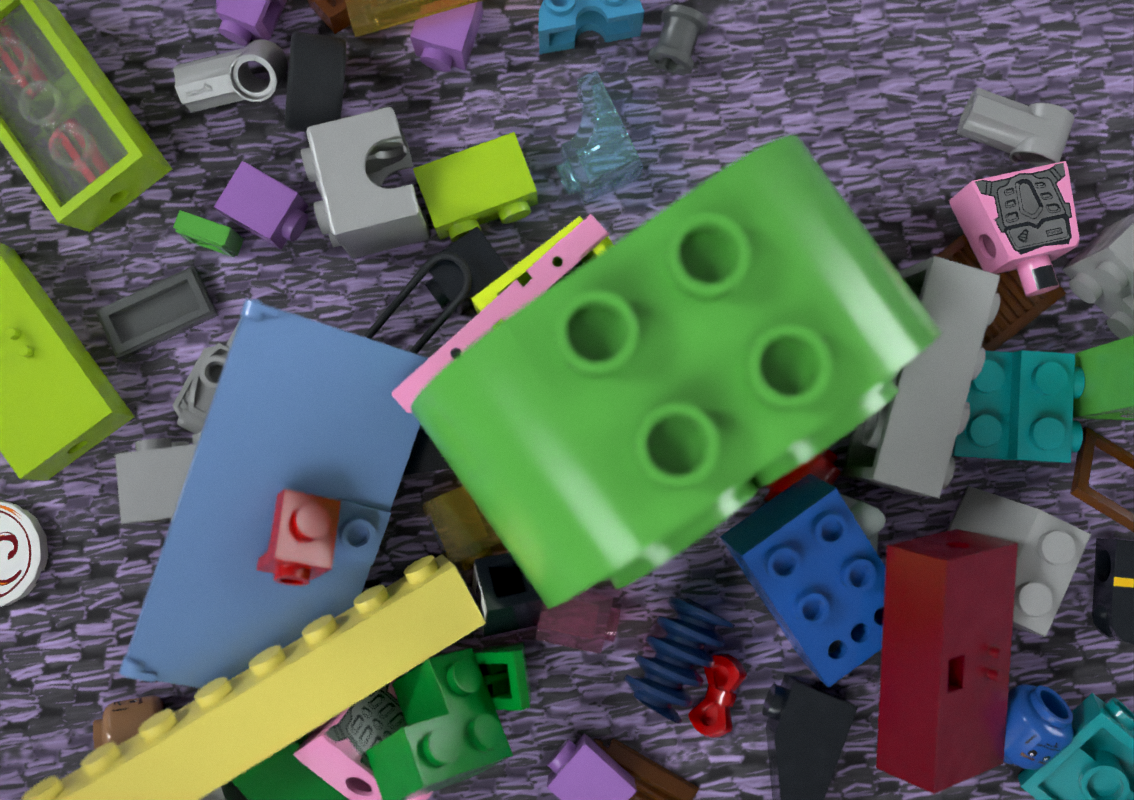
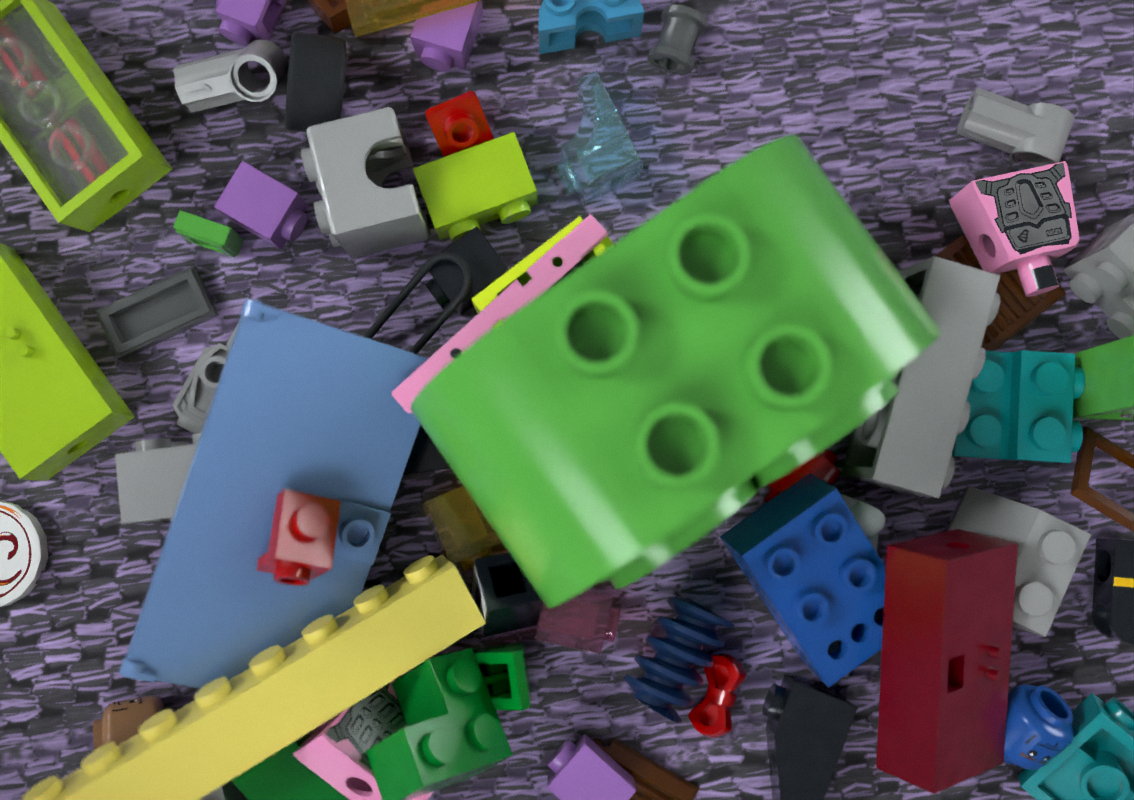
none -> red bracket [425,91,494,157]

